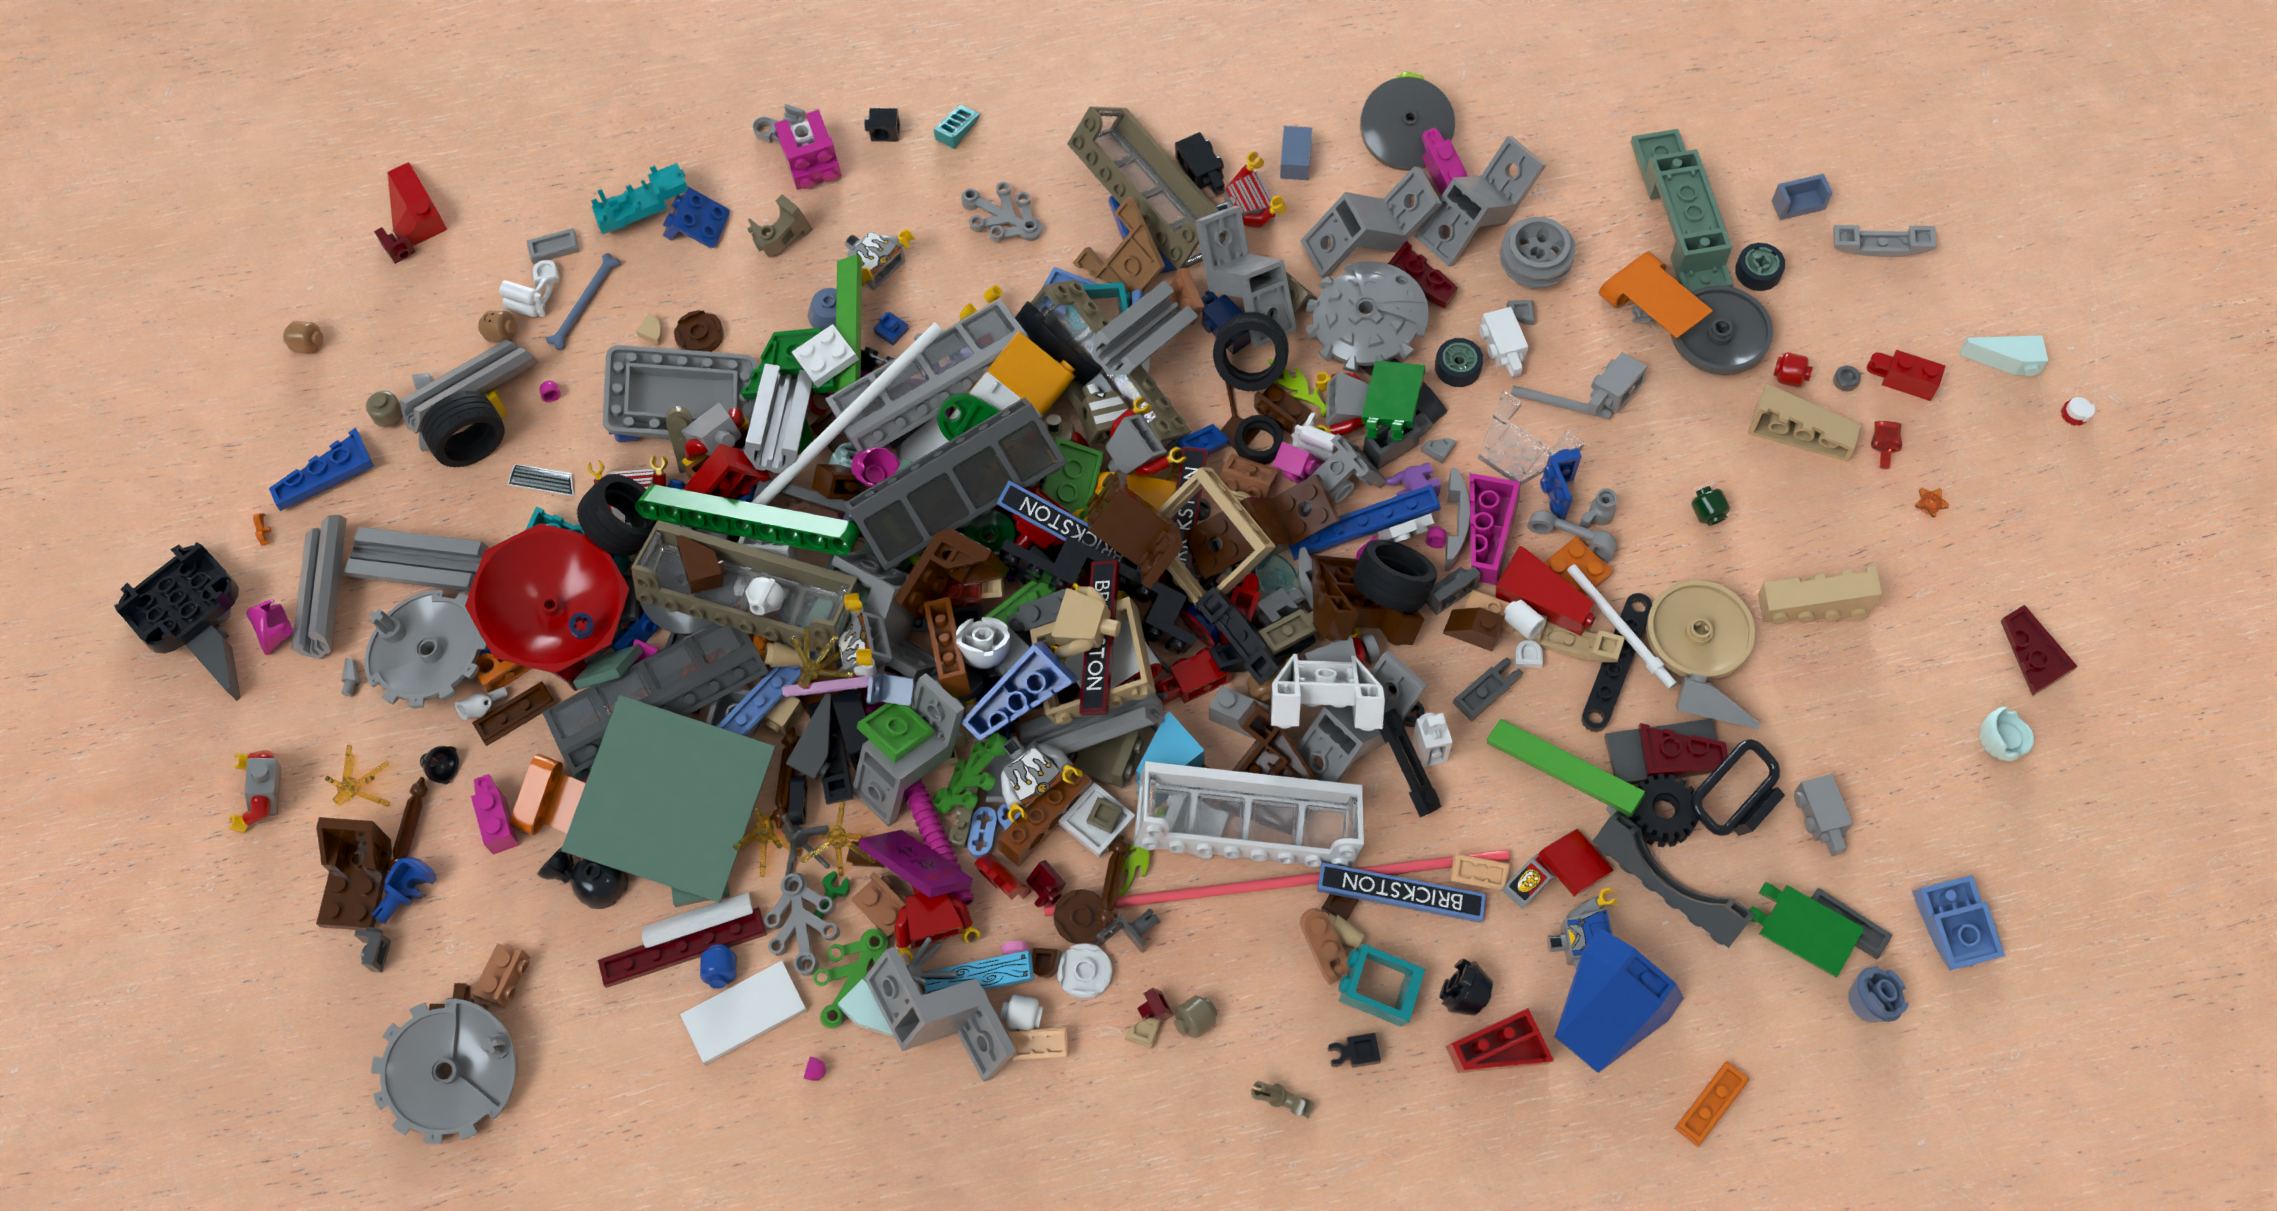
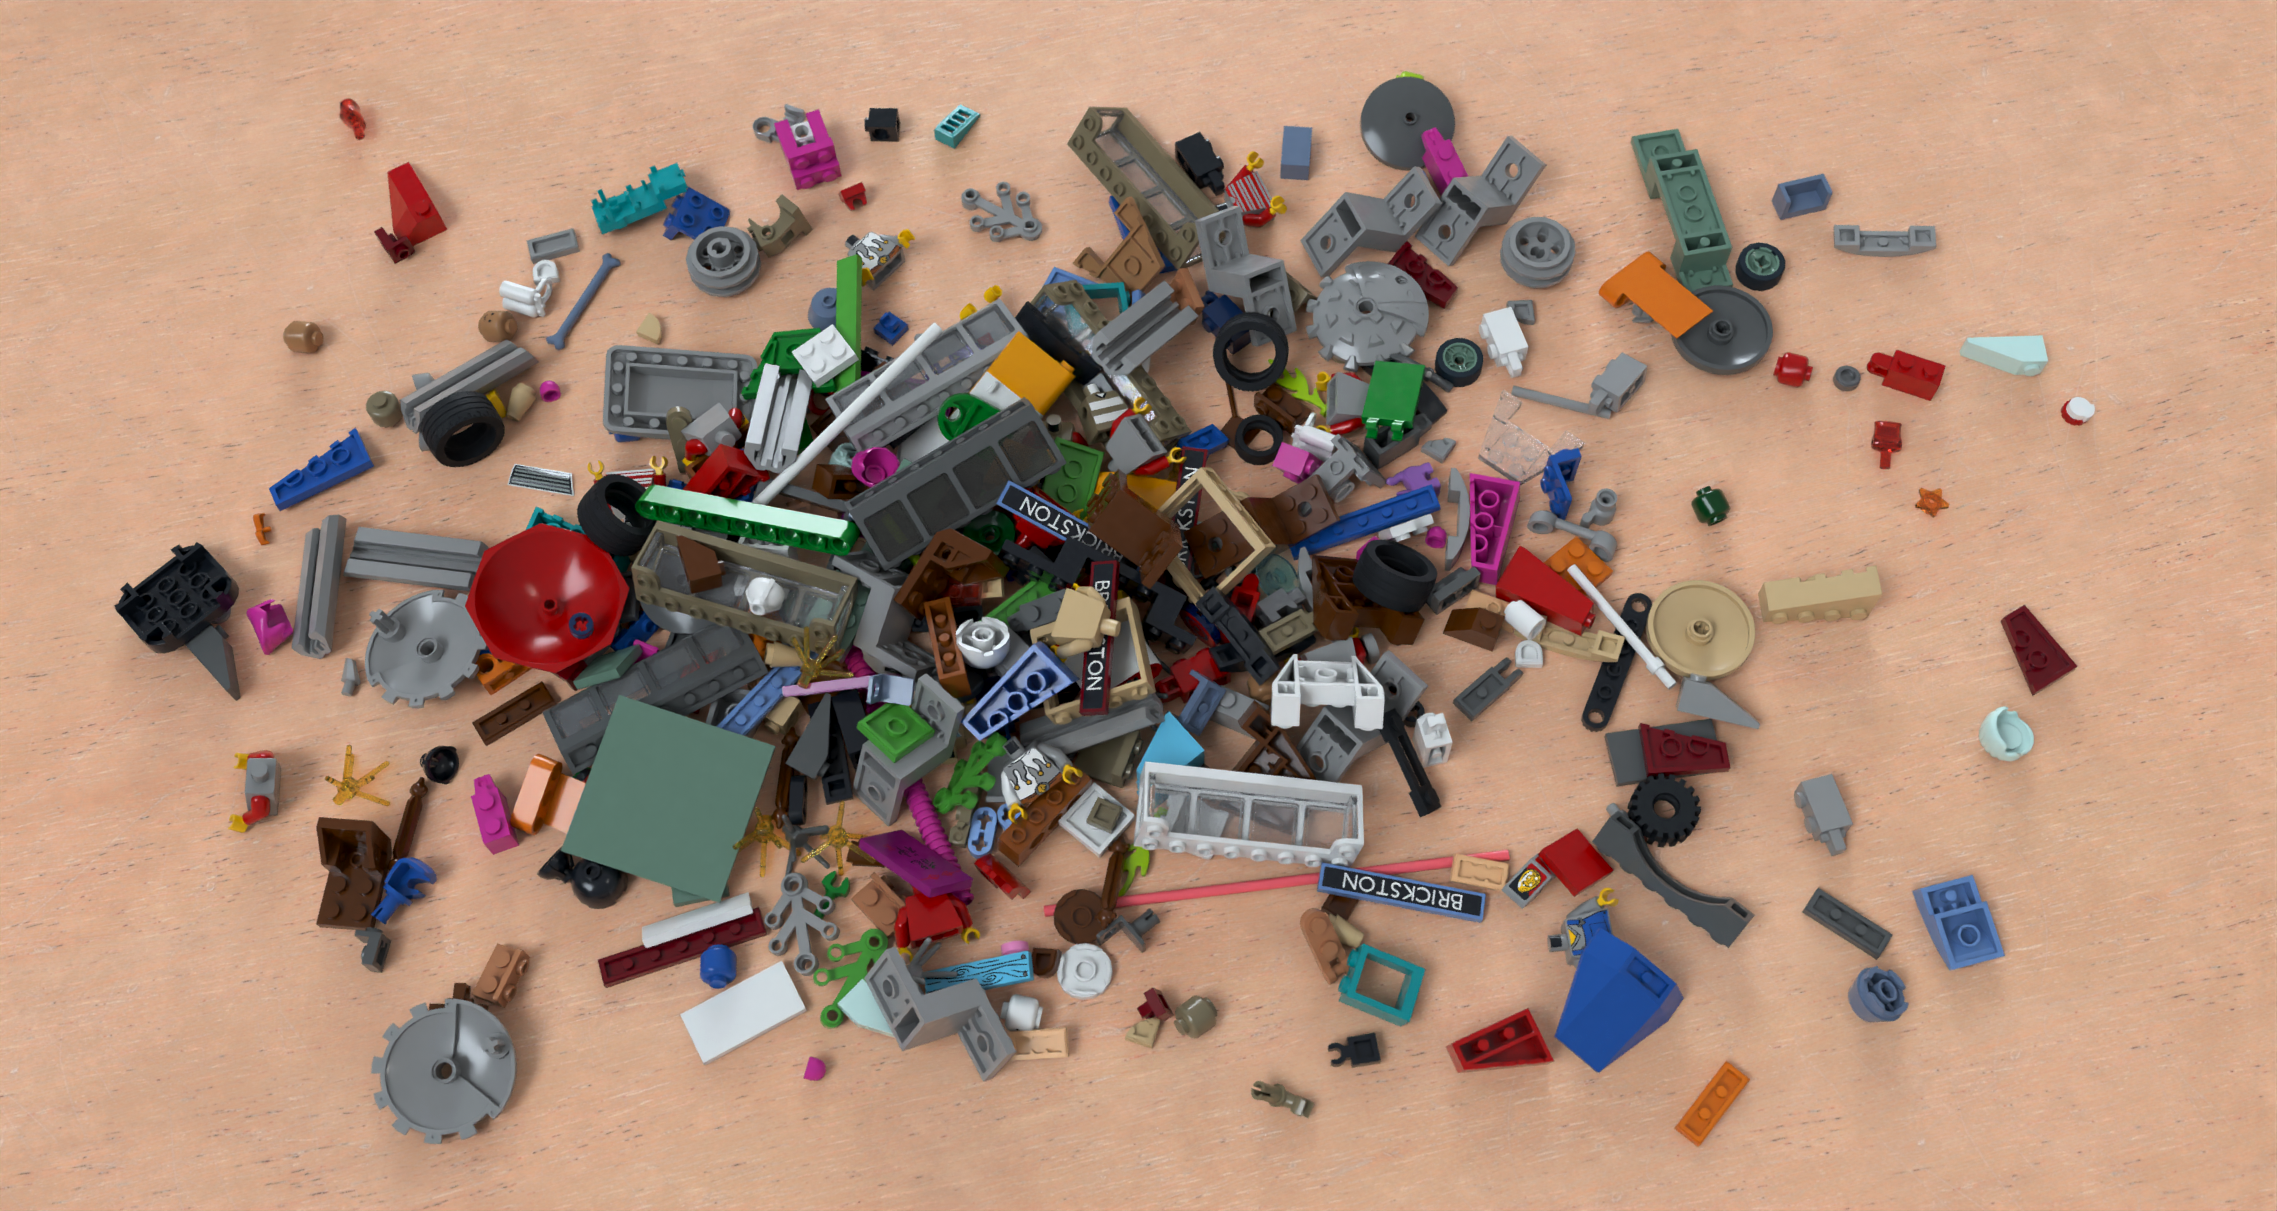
white piece [455,687,507,720] -> none
reddish brown tile [674,310,724,352] -> none
torso [836,593,892,677] -> none
dark red bracket [1026,860,1067,908] -> none
dark grey hinge [1198,498,1211,521] -> none
nougat bracket [1220,454,1279,498] -> none
black cone [1439,958,1493,1016] -> none
bright green tile [1487,719,1645,817] -> none
black bar [1691,739,1785,836] -> none
tan wedge [1748,384,1861,462] -> none
green tile [1749,882,1864,978] -> none
none -> clear red piece [339,99,366,140]
none -> tan cone [505,383,536,422]
none -> light grey wheel [686,226,761,297]
none -> red tile [838,182,867,211]
none -> sand blue panel [1166,669,1226,736]
none -> dark grey piece [1389,354,1454,393]

